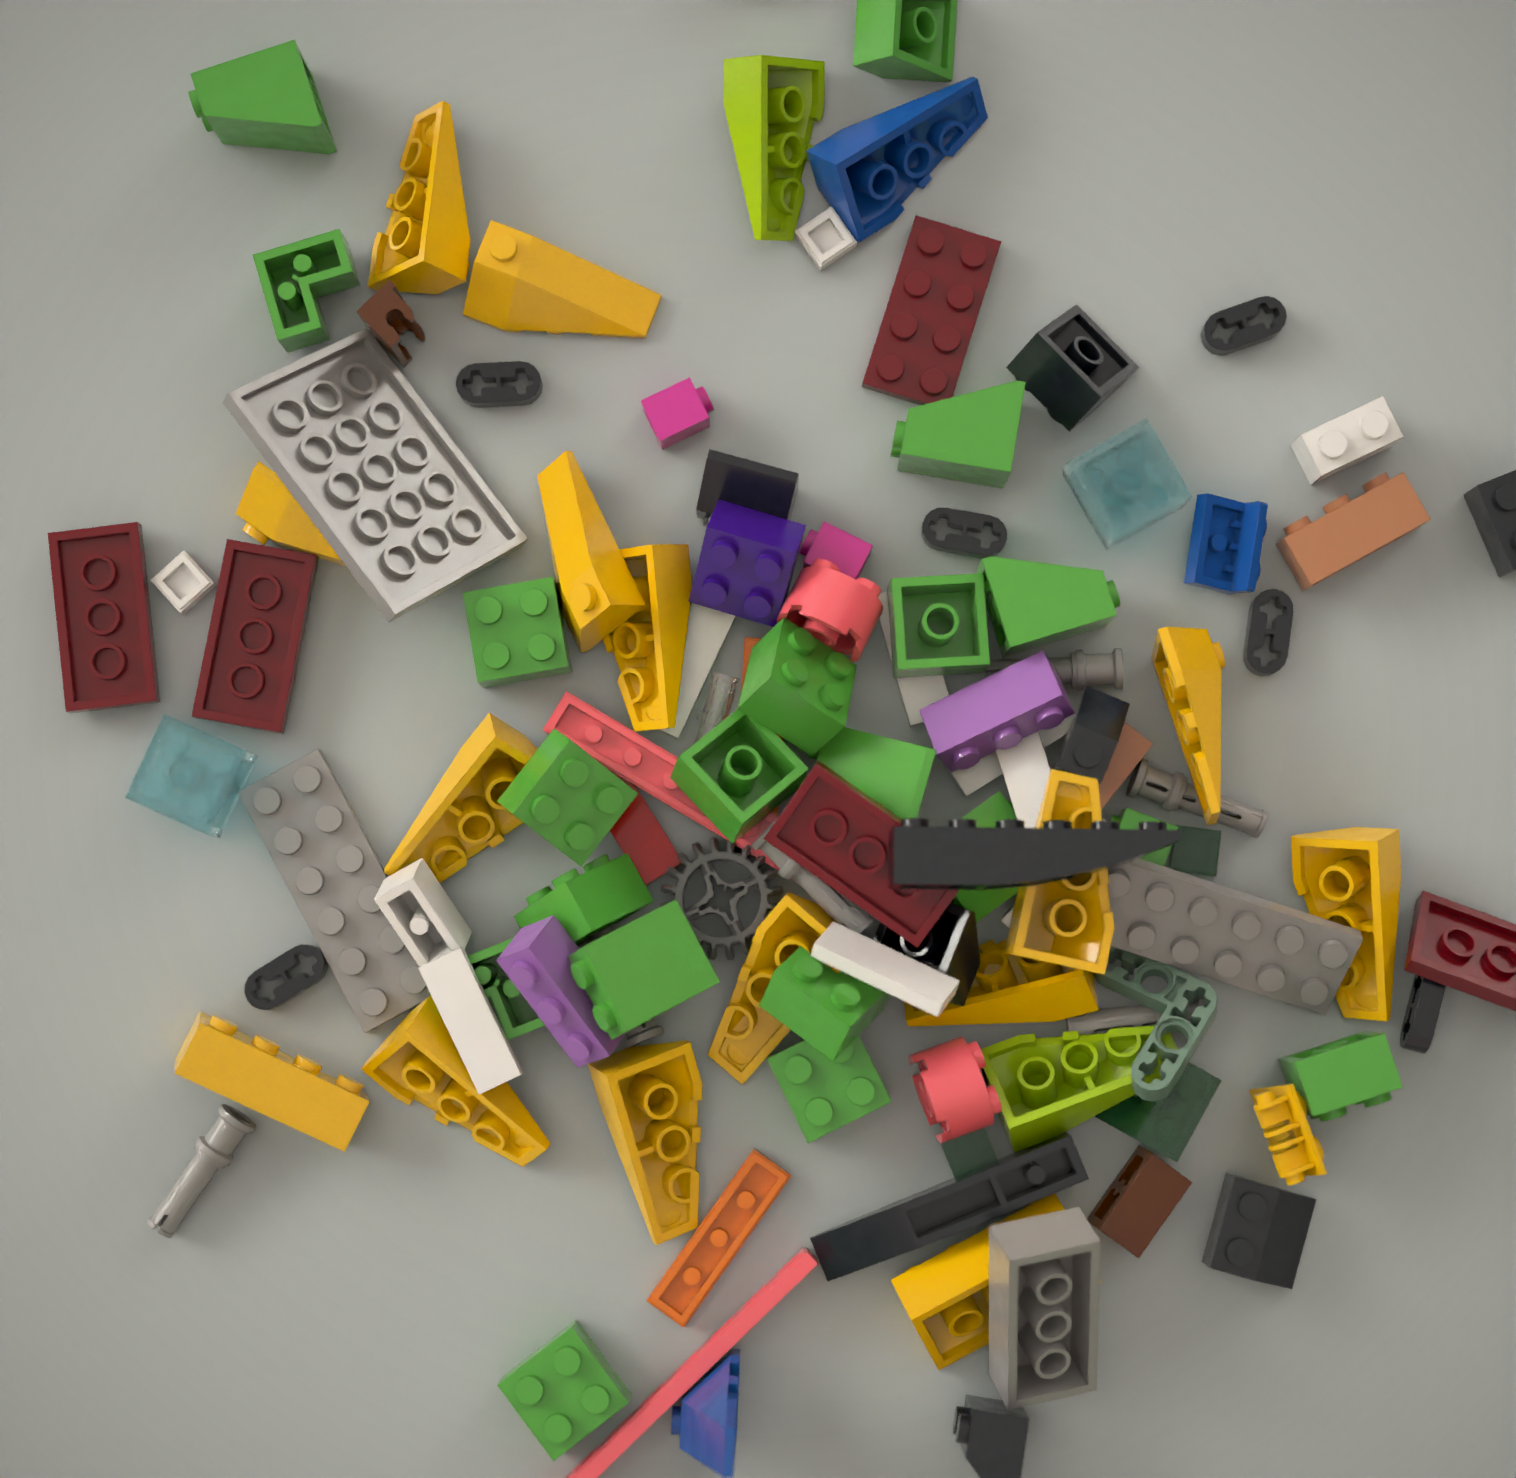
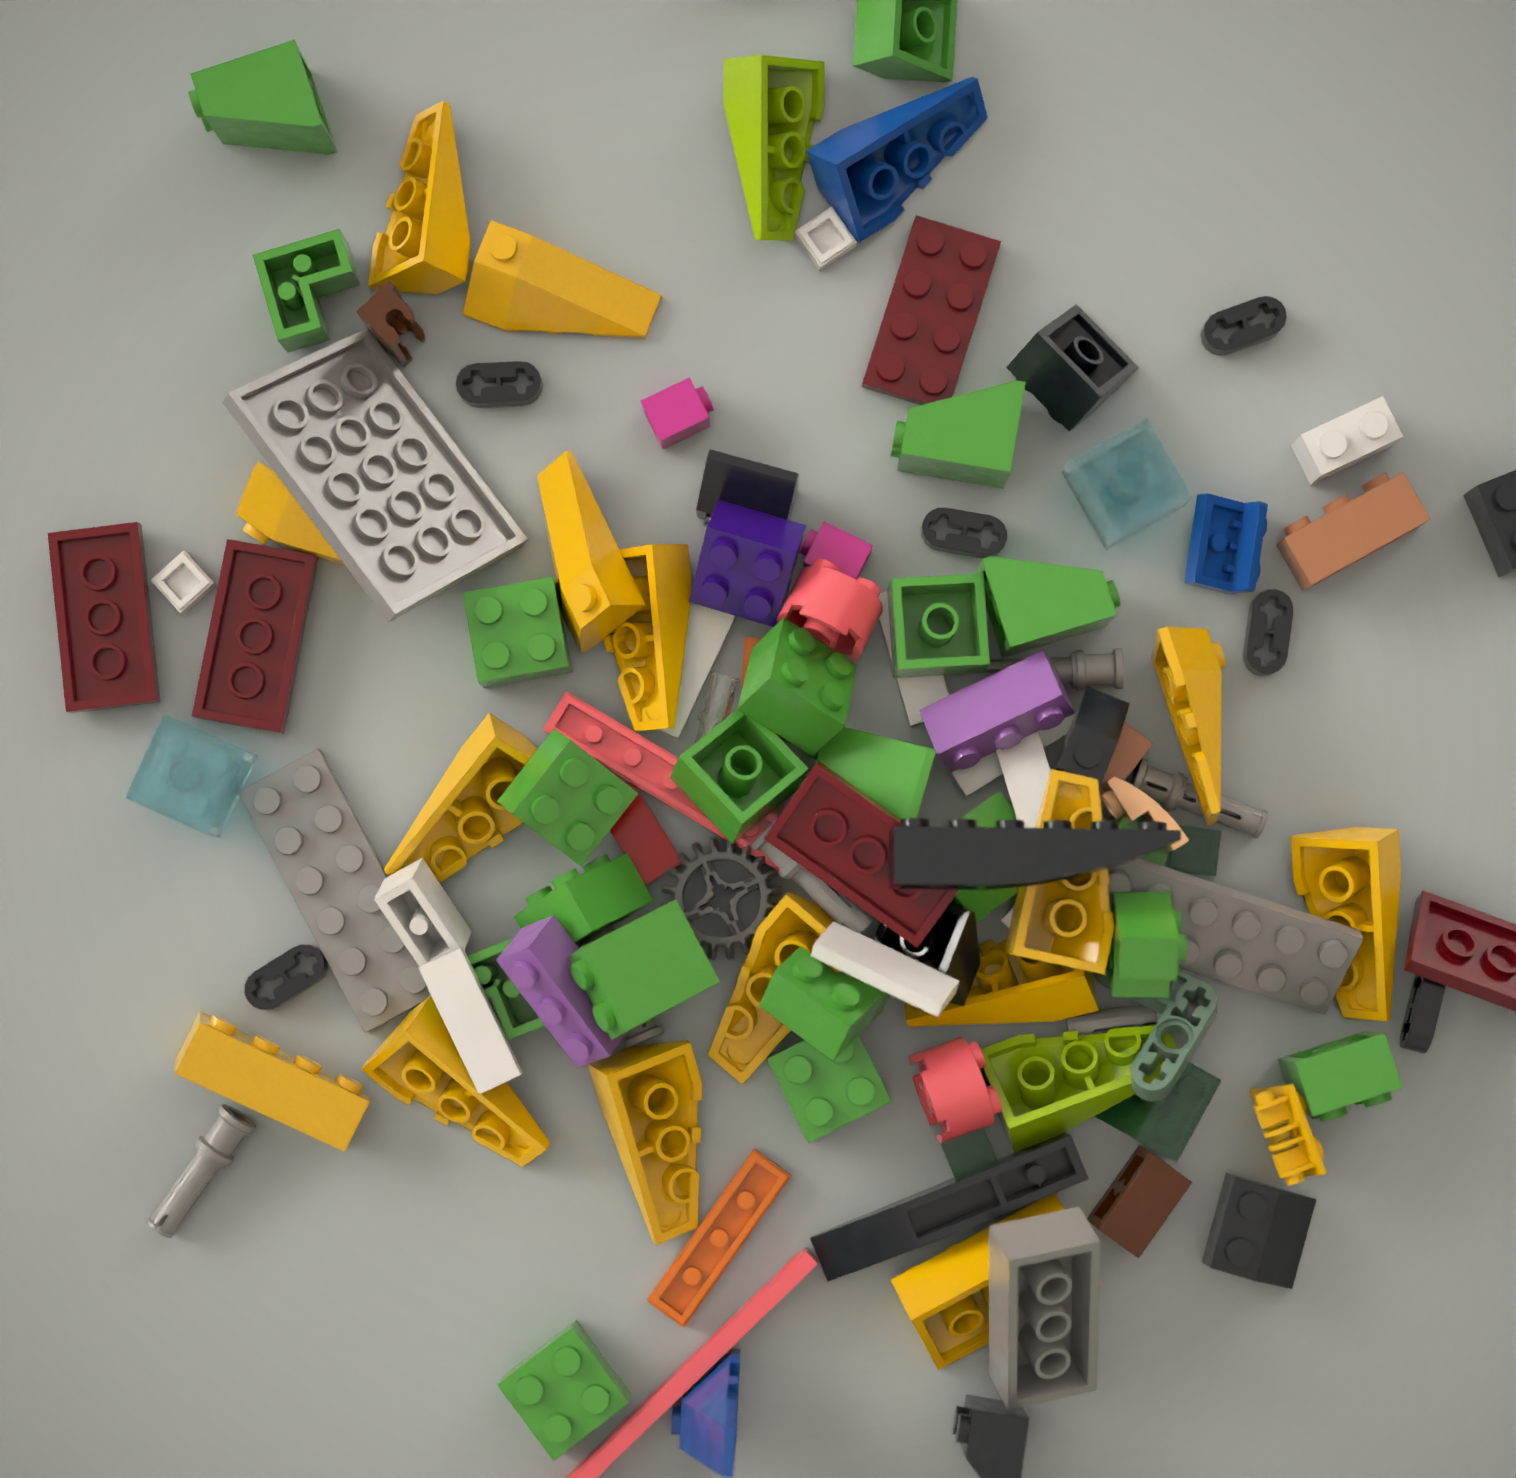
none -> light nougat slope [1101,776,1190,852]
none -> bright green brick [1108,892,1187,998]

